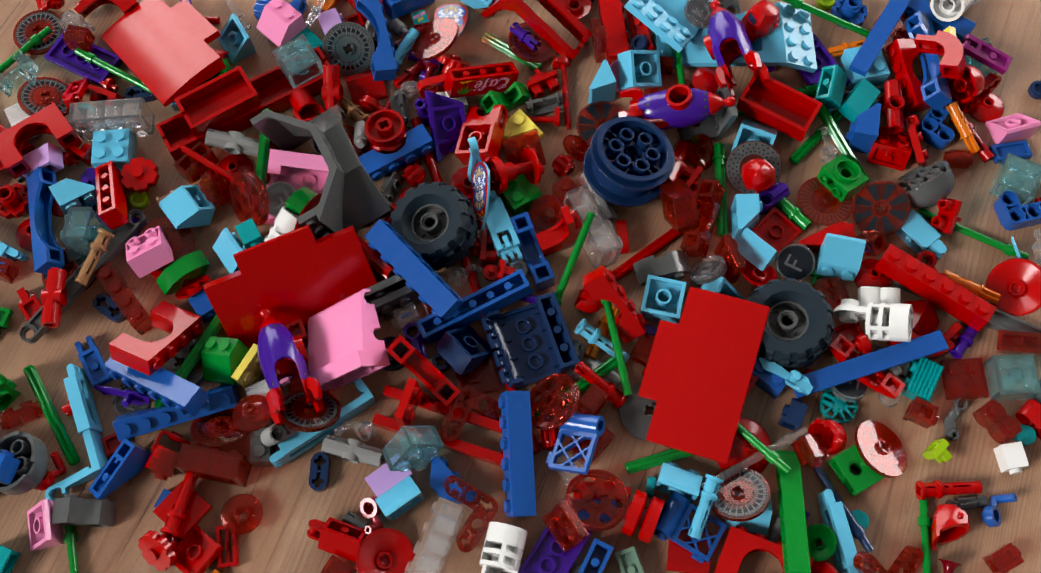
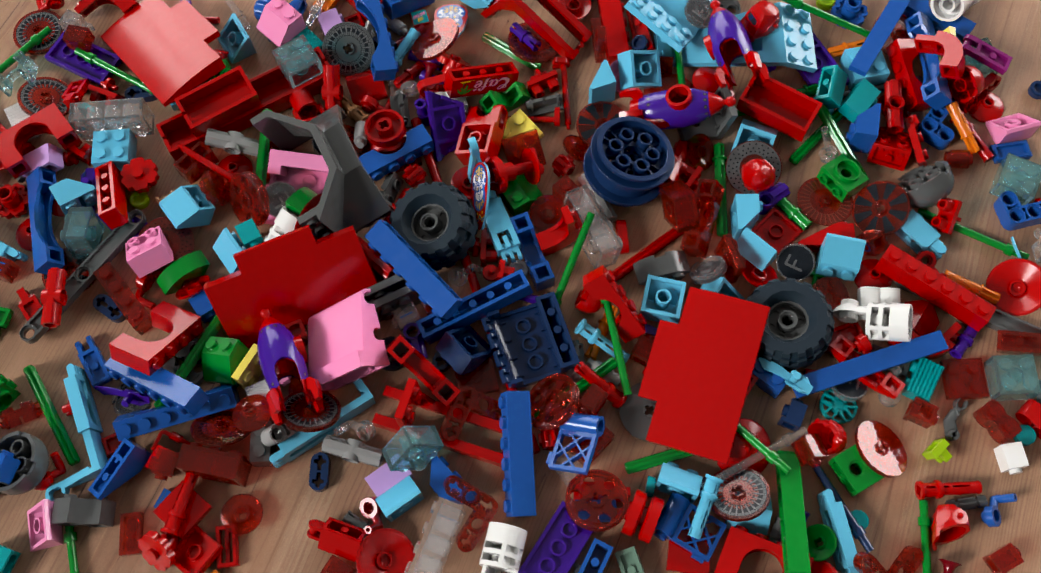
medium nougat pin [74,228,114,286] -> none
clear red bracket [542,499,589,553] -> none
none -> clear red plate [119,512,144,557]
none -> red plate [133,273,156,310]

